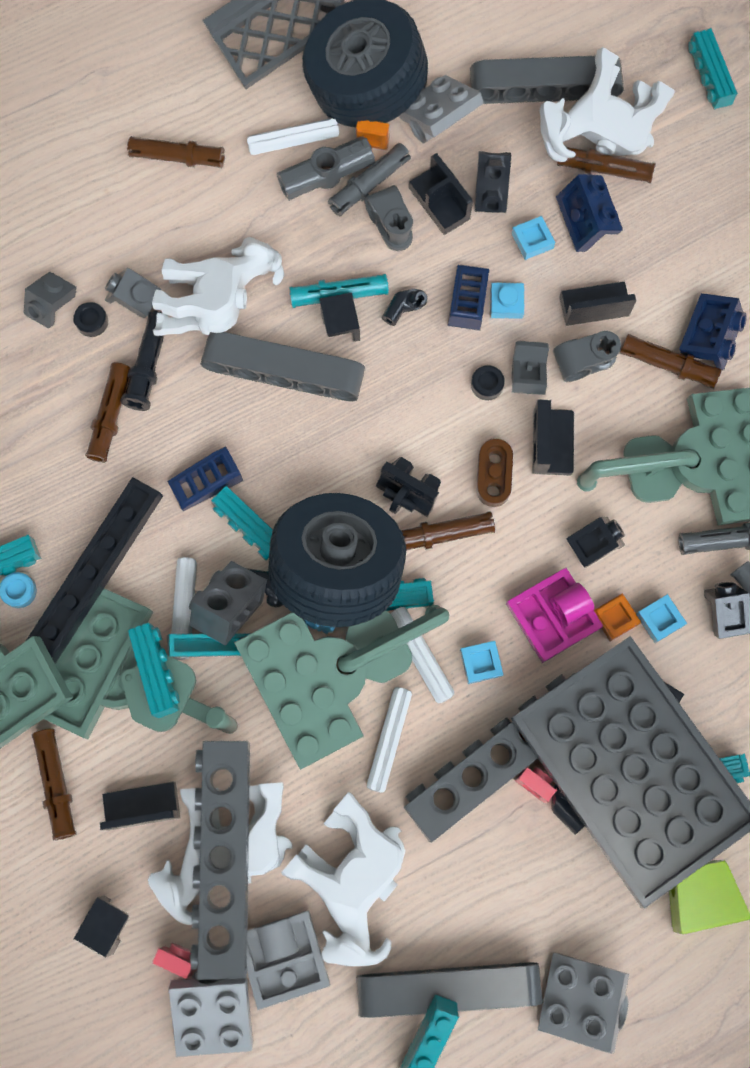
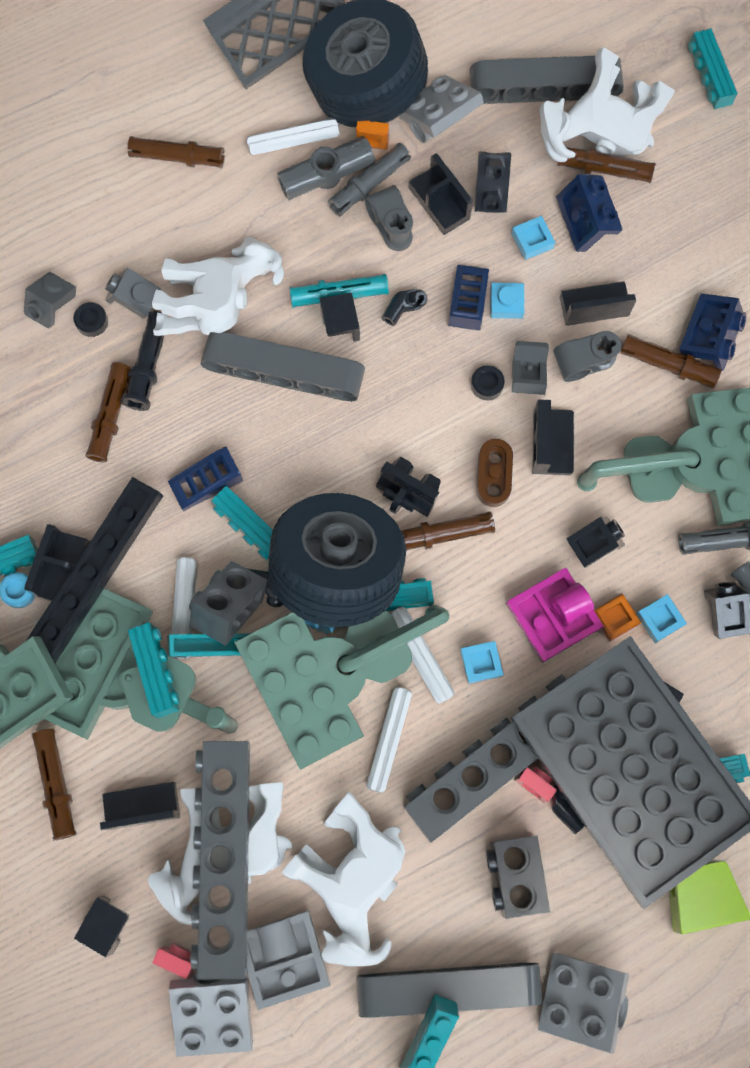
none -> black panel [24,524,90,601]
none -> brick [486,836,550,919]

